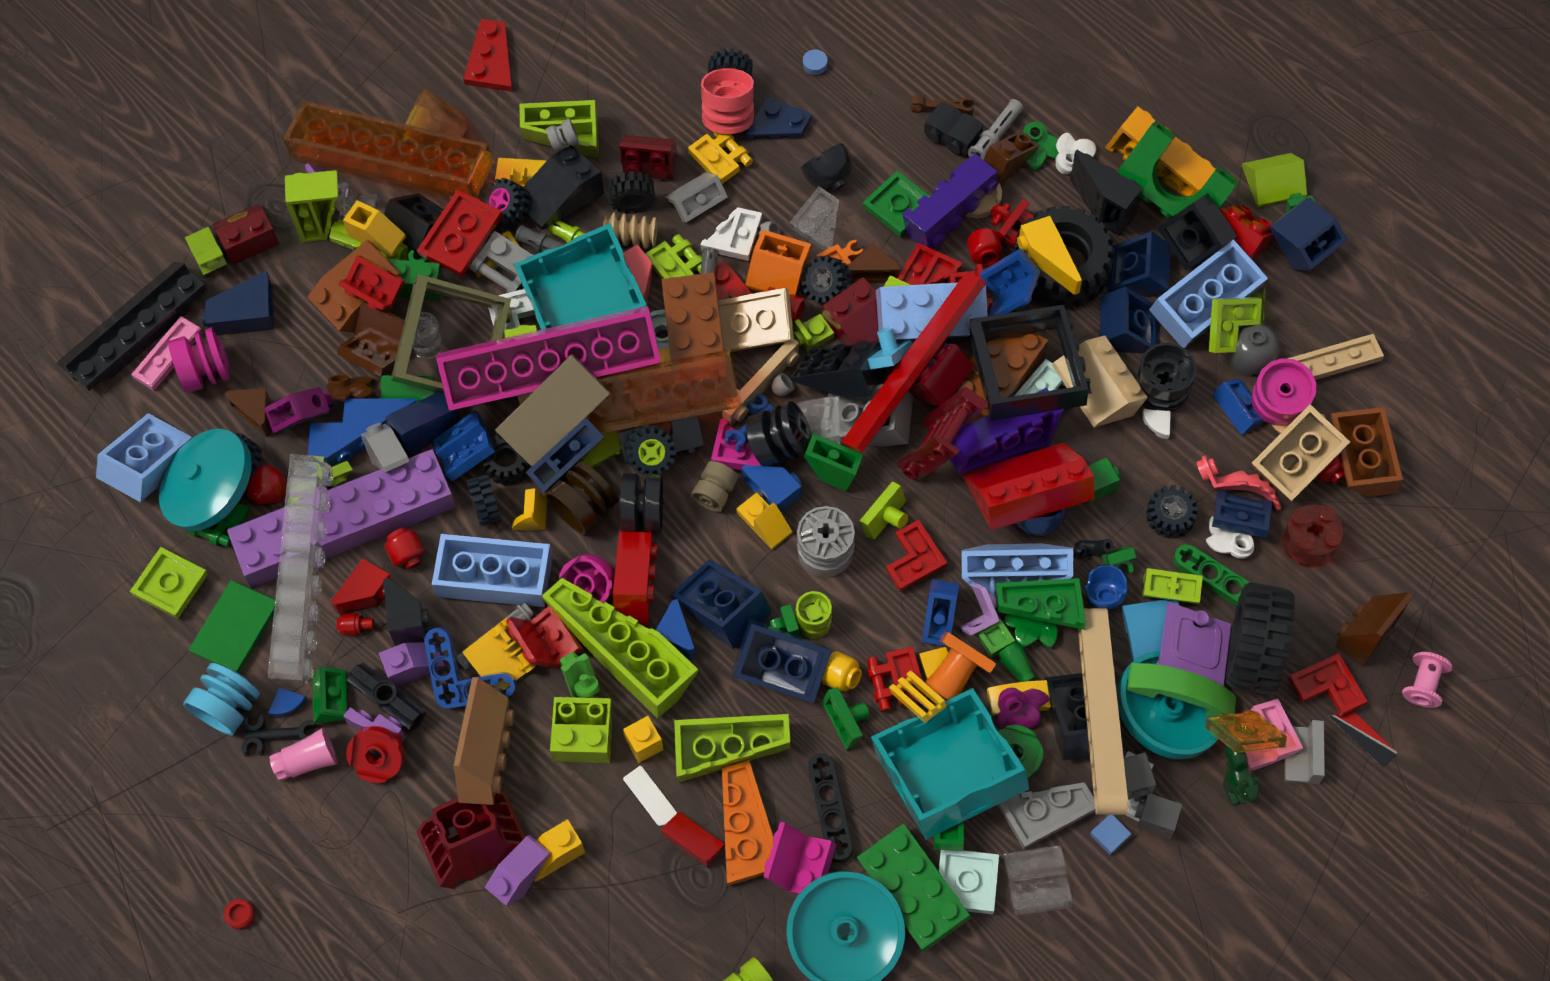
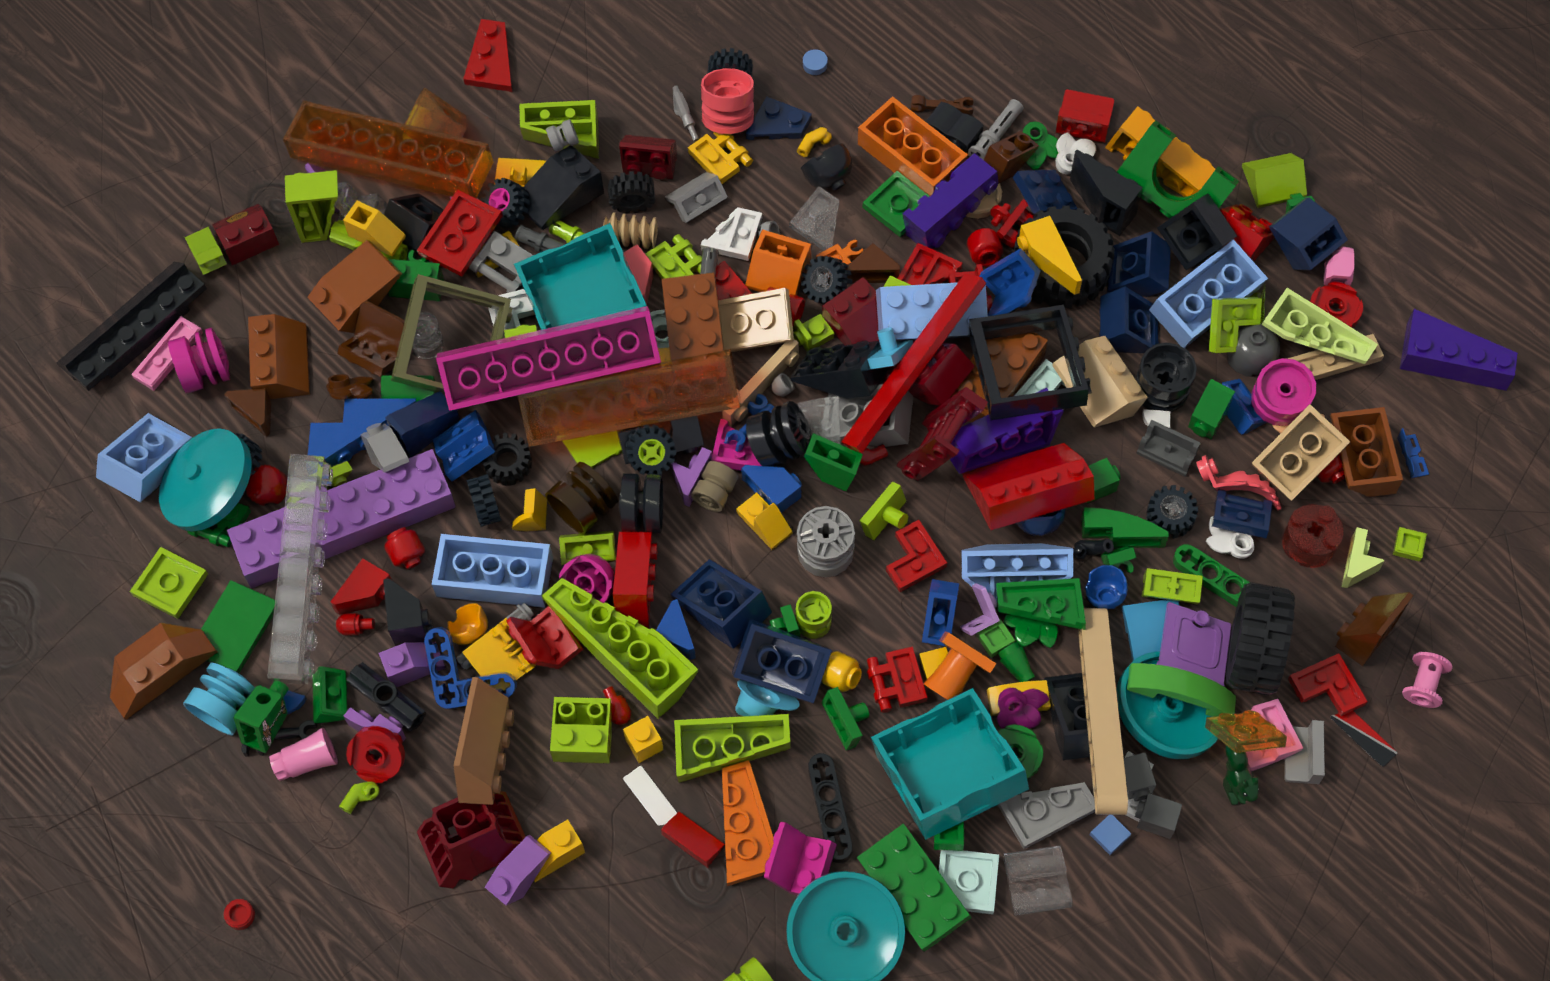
dark blue slope [202,272,274,335] -> none
magenta torso [264,387,334,433] -> none
red bracket [338,255,406,311] -> none
dark tan tile [495,354,611,466] -> none
dark blue slope [526,418,605,493] -> none
bright green hips [560,652,600,698] -> none
yellow tile [889,670,947,723] -> none
none -> dark orange wedge [110,623,218,720]
none -> green torso [233,680,289,753]
none -> dark orange slope [248,314,310,399]
none -> lime arm [339,782,380,814]
none -> light orange hair [447,603,488,645]
none -> lime slope [559,531,616,565]
none -> red cylinder [603,686,631,725]
none -> medium lavender slope [671,447,712,507]
none -> light grey hand [673,86,699,142]
none -> medium azure piece [735,679,800,716]
none -> yellow arm [797,127,832,157]
none -> red arm [849,444,888,466]
none -> orange brick [858,96,968,196]
none -> dark blue plate [1012,169,1077,214]
none -> red bracket [1055,89,1114,143]
none -> green slope [1081,507,1169,548]
none -> dark grey hinge [1136,420,1201,477]
none -> green slope [1188,379,1235,440]
none -> yellowish green wedge [1262,288,1378,364]
none -> red plate [1310,282,1363,328]
none -> bright pink rock [1324,246,1354,286]
none -> yellowish green slope [1341,527,1384,588]
none -> lime tile [1393,527,1427,562]
none -> blue piece [1397,428,1429,478]
none -> dark purple wedge [1400,309,1518,391]

